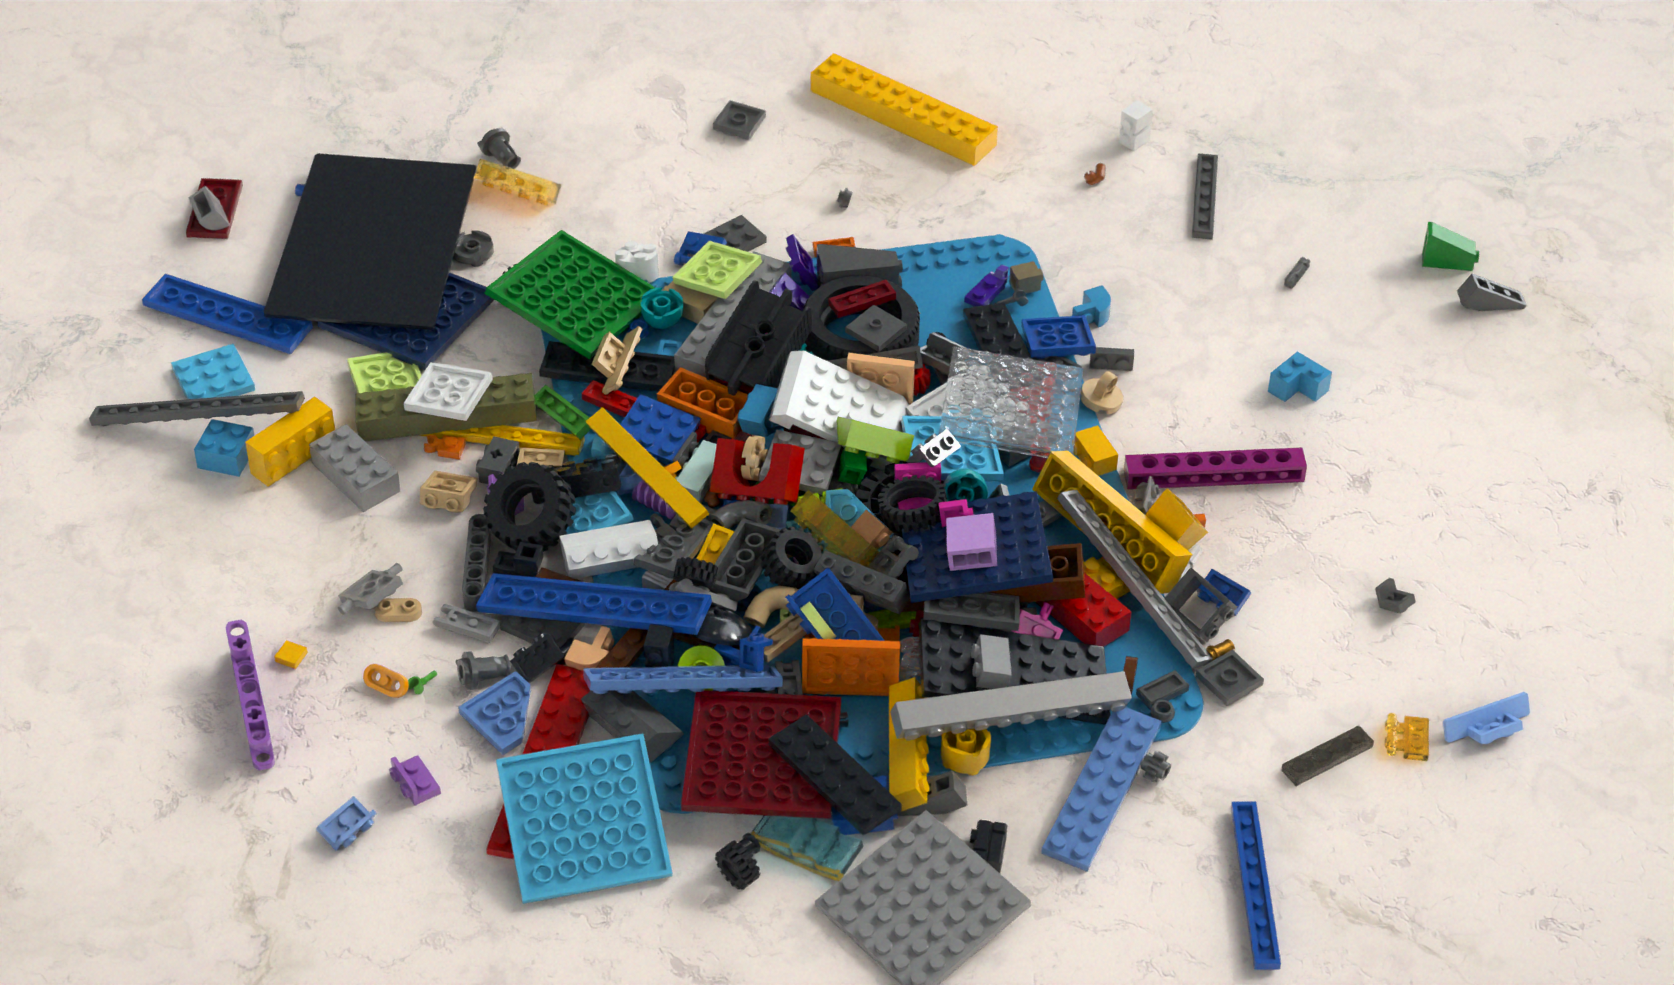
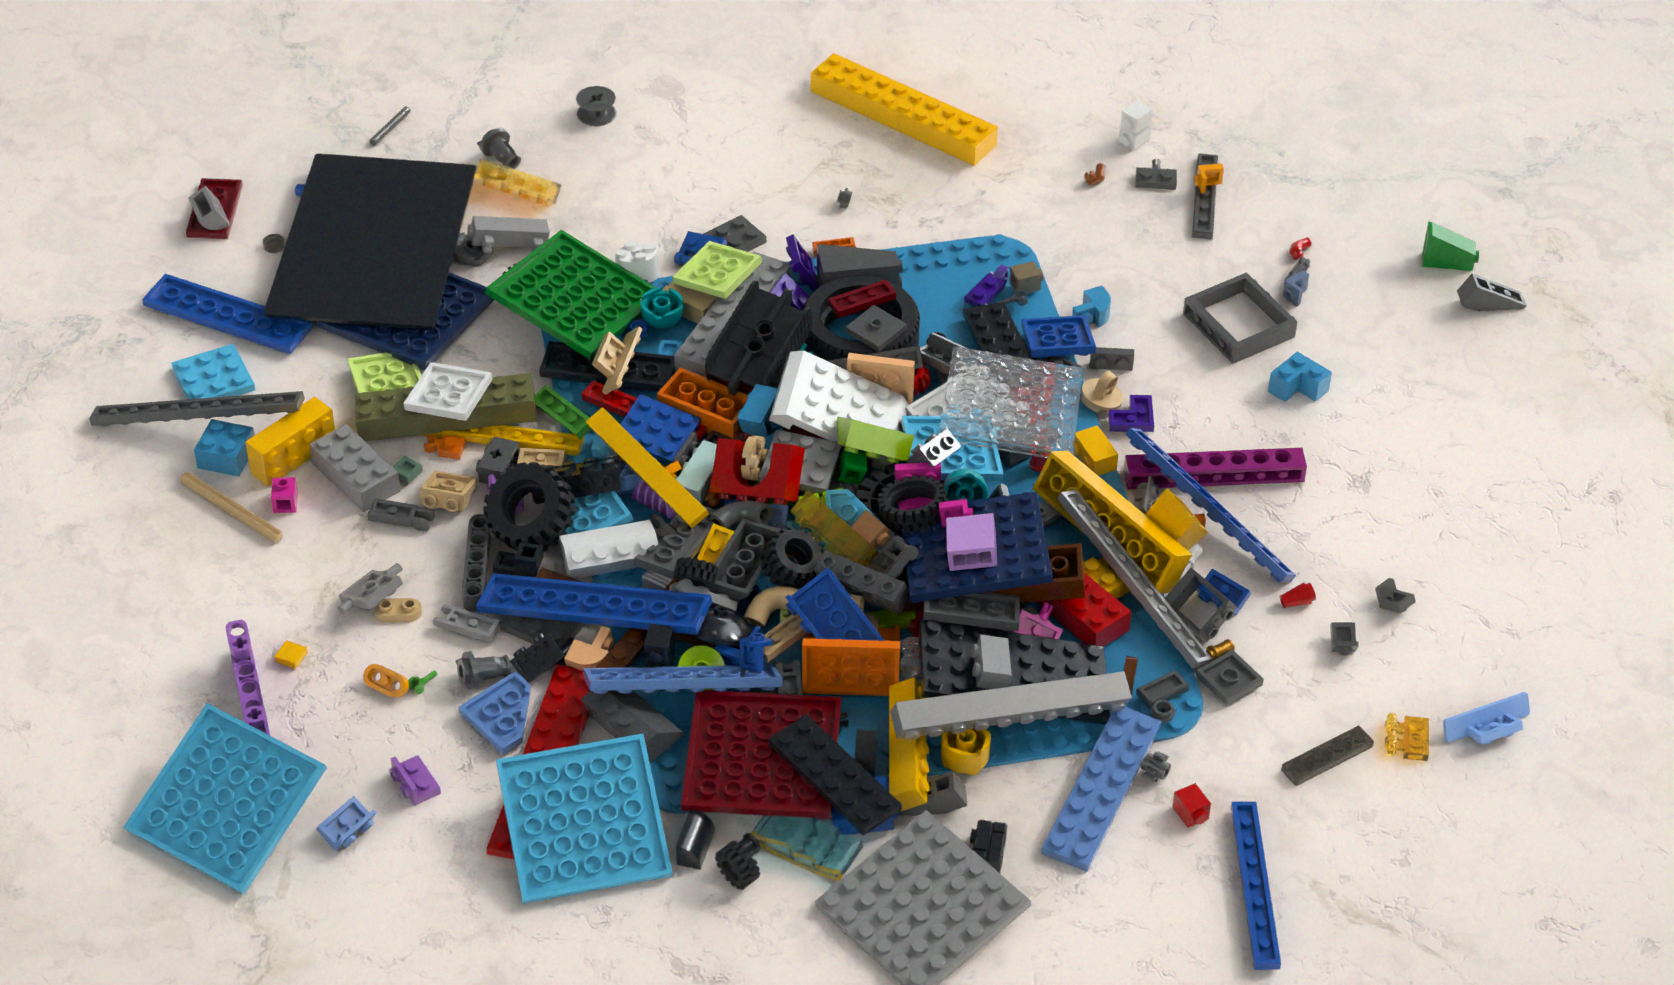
dark grey plate [713,100,766,140] -> none
yellowish green beam [800,601,836,639] -> none
none -> medium azure plate [123,703,327,895]
none -> tan axle [180,472,283,543]
none -> clear smoke tile [263,234,285,253]
none -> dark pink brick [271,477,298,513]
none -> dark grey hinge [367,498,435,531]
none -> dark grey bar [369,106,411,146]
none -> sand green plate [393,456,423,484]
none -> light grey brick [467,216,550,253]
none -> dark grey piece [576,86,617,126]
none -> black brick [676,809,715,870]
none -> black tyre [855,730,877,777]
none -> dark purple plate [1108,395,1154,432]
none -> blue plate [1125,428,1296,582]
none -> dark grey plate [1135,159,1177,190]
none -> red brick [1172,783,1211,828]
none -> dark grey window [1183,272,1297,364]
none -> light orange bracket [1194,163,1224,193]
none -> red cone [1279,582,1316,608]
none -> sand blue bracket [1283,270,1310,306]
none -> red arm [1289,237,1312,260]
none -> dark grey bracket [1330,622,1359,655]

